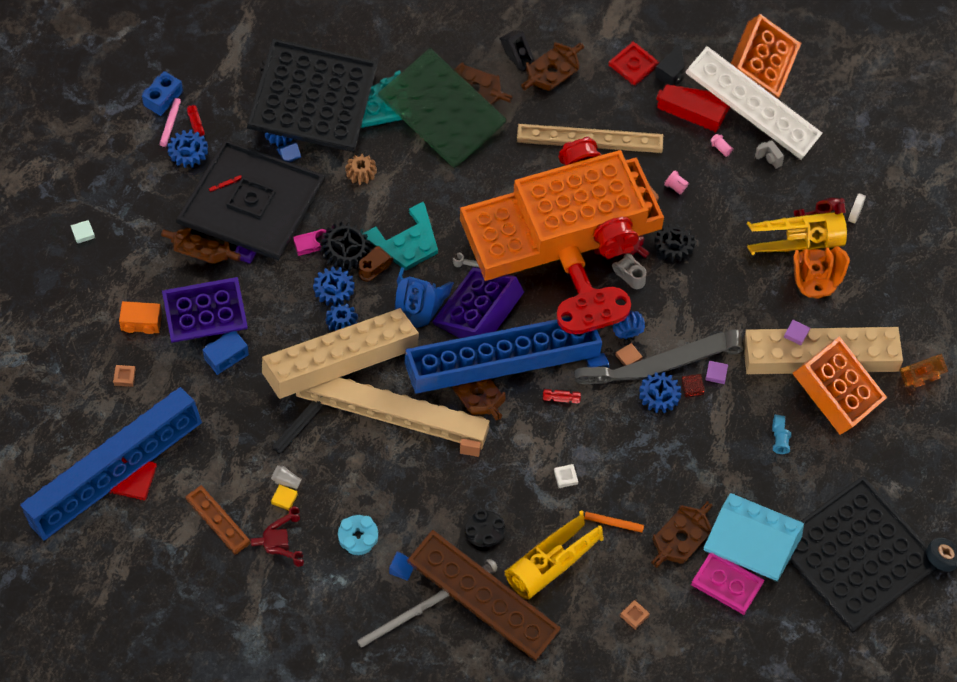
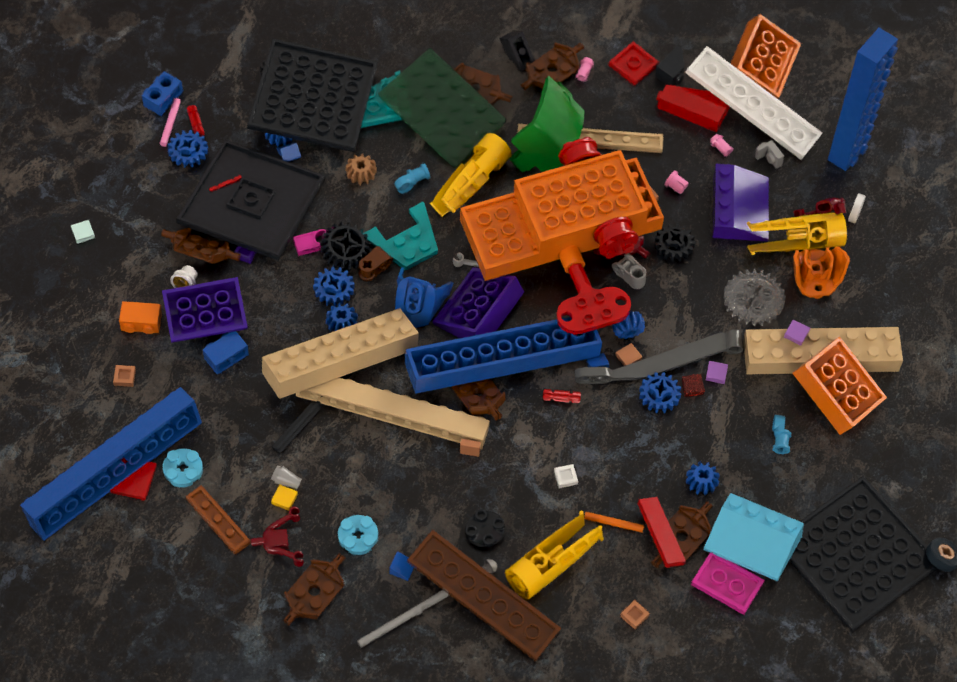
clear orange brick [899,353,949,388] -> none
none -> medium azure plate [163,449,203,488]
none -> white piece [170,265,198,288]
none -> reddish brown plate [283,553,345,626]
none -> dark azure connector [394,163,430,194]
none -> yellow piece [430,133,512,217]
none -> green panel [510,76,584,172]
none -> bright pink pin [576,57,594,81]
none -> red tile [637,497,686,568]
none -> blue gear [686,461,720,496]
none -> dark purple slope [713,164,769,241]
none -> clear gear [723,269,786,326]
none -> blue brick [828,27,898,171]

